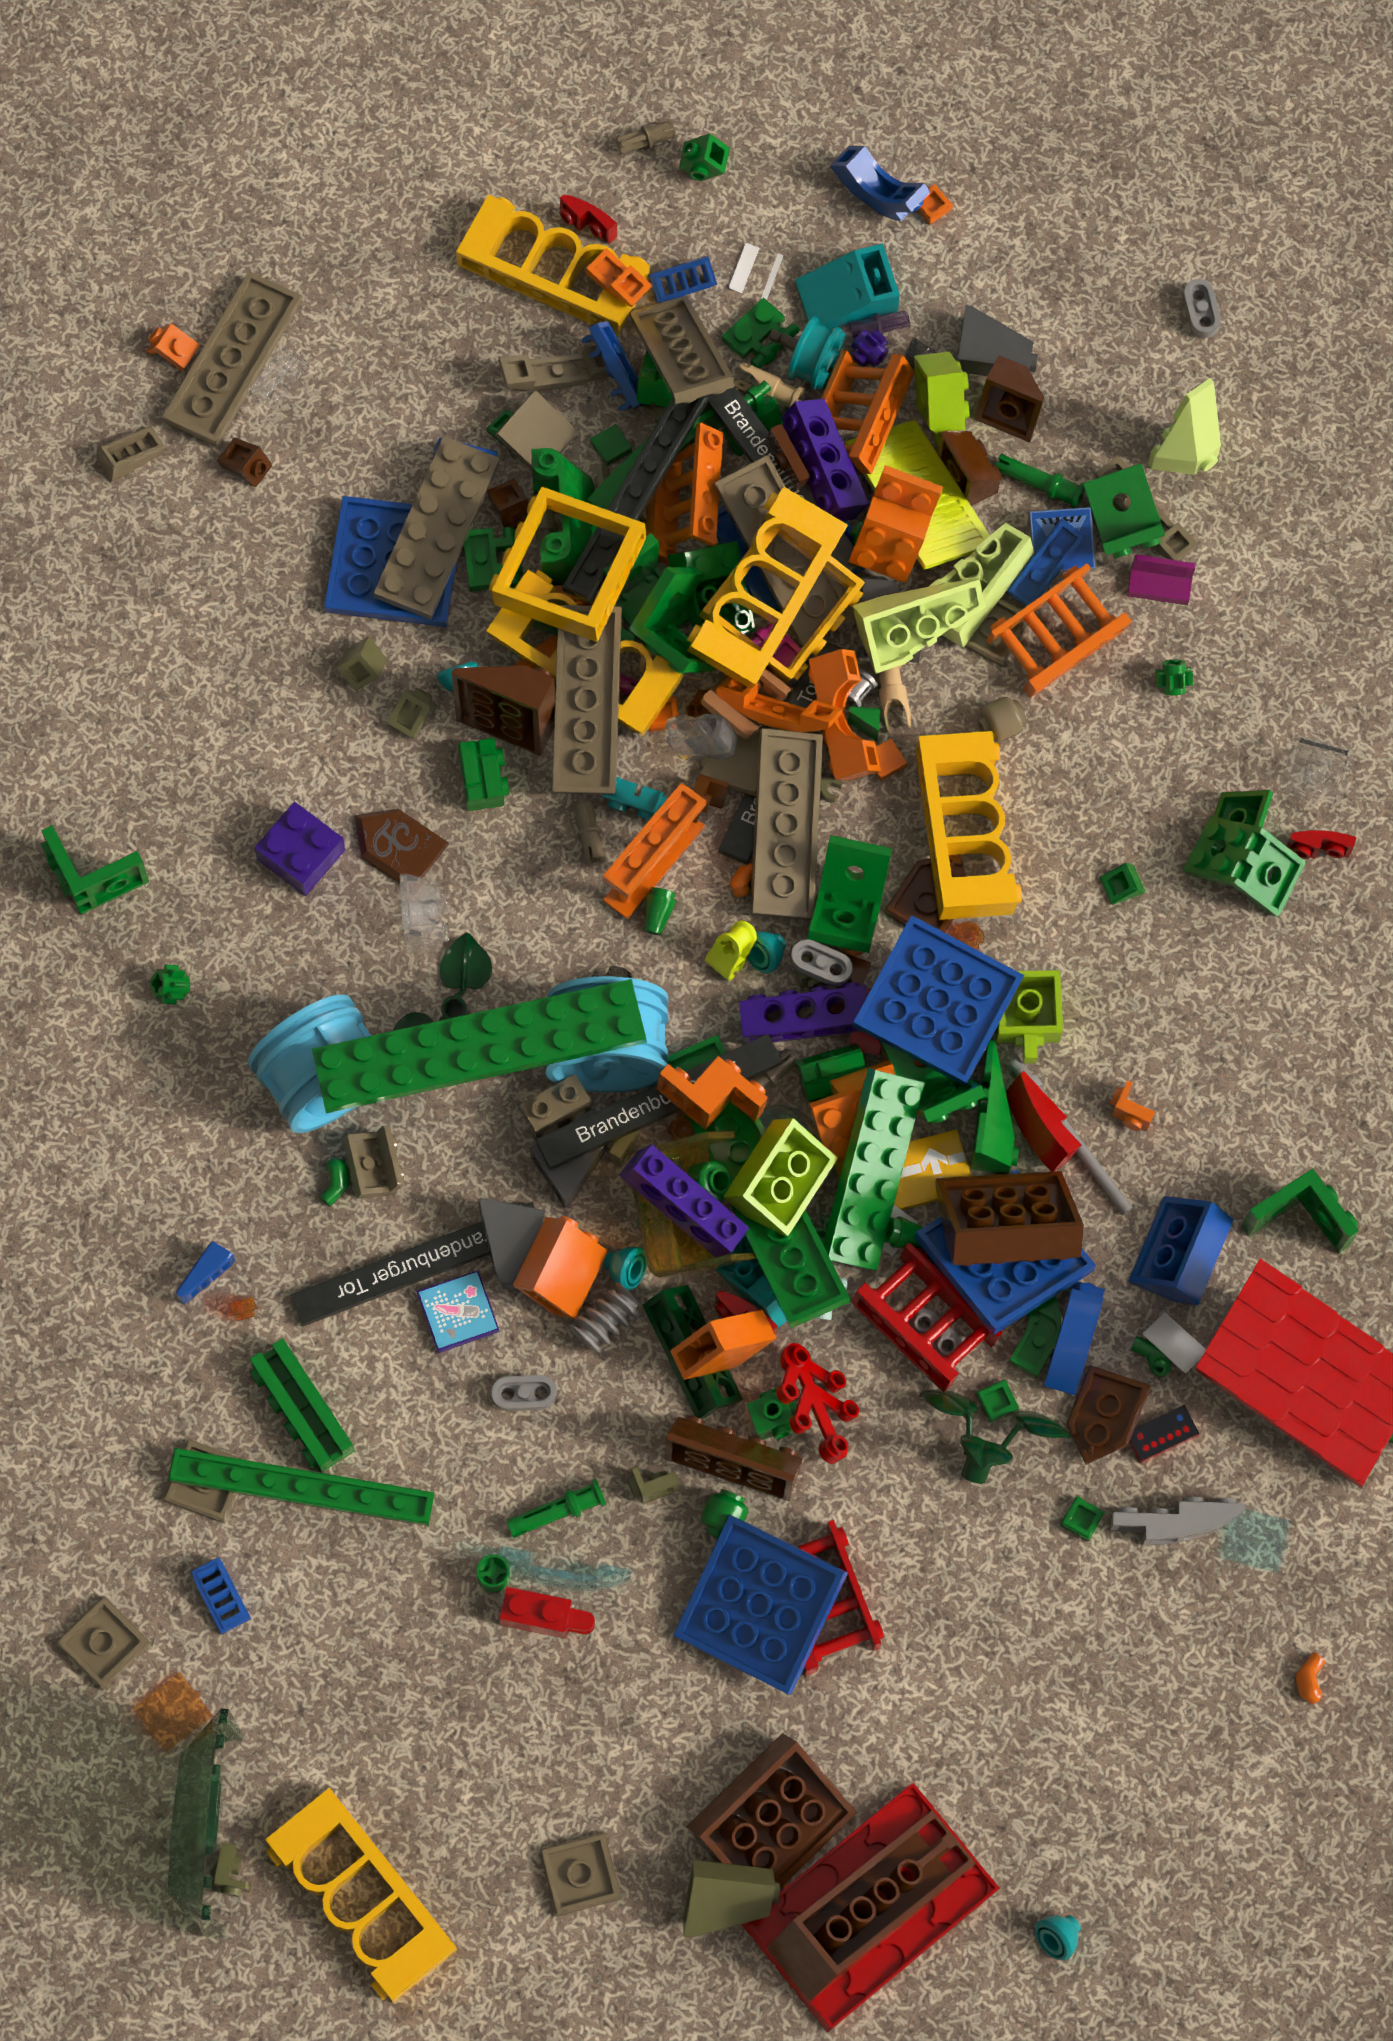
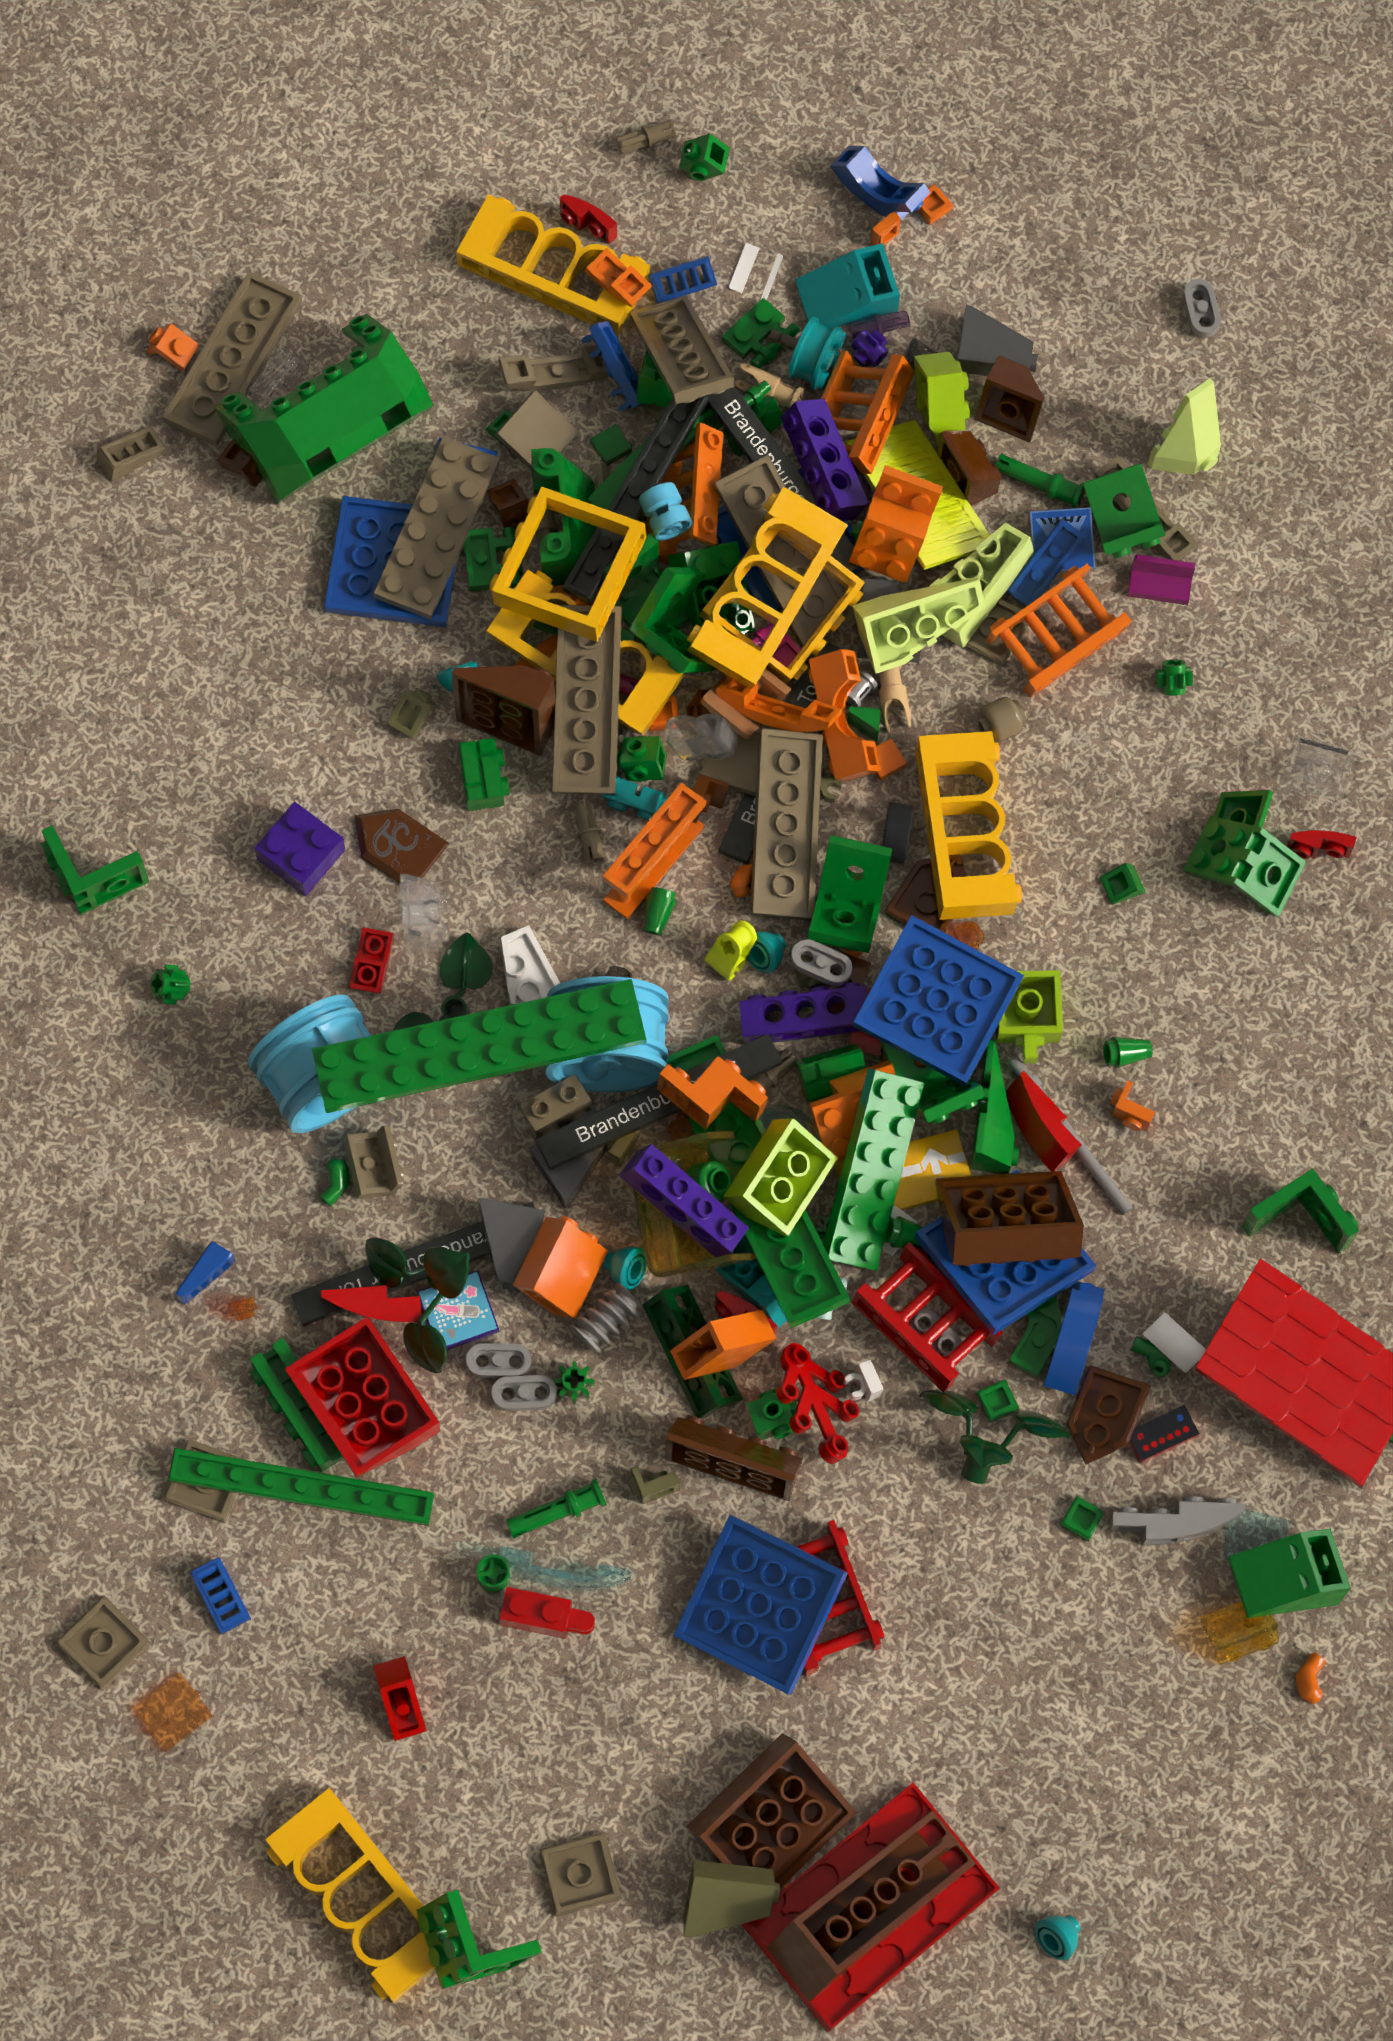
clear green windscreen [168,1708,243,1939] -> none
olive bracket [214,1843,251,1897] -> none
olive panel [337,636,387,691] -> none
green head [701,1489,749,1538] -> none
reddish brown plate [767,424,810,491] -> none
blue slope [1128,1196,1234,1305] -> none
none -> green wedge [214,314,434,504]
none -> red slope [285,1316,440,1477]
none -> red slope [320,1285,421,1322]
none -> red slope [349,927,395,994]
none -> dark green plant [365,1237,470,1373]
none -> red slope [373,1656,427,1741]
none -> green bracket [416,1889,542,1989]
none -> light grey plate [466,1343,531,1378]
none -> white wing [500,925,560,1005]
none -> green gear [554,1361,595,1404]
none -> green brick [617,736,667,782]
none -> medium azure wheel [638,482,693,541]
none -> white tile [843,1360,883,1402]
none -> orange tile [870,211,901,245]
none -> black tyre [882,802,914,864]
none -> green cone [1103,1037,1153,1068]
none -> clear yellow bracket [1200,1601,1279,1665]
none -> green slope [1228,1528,1351,1618]

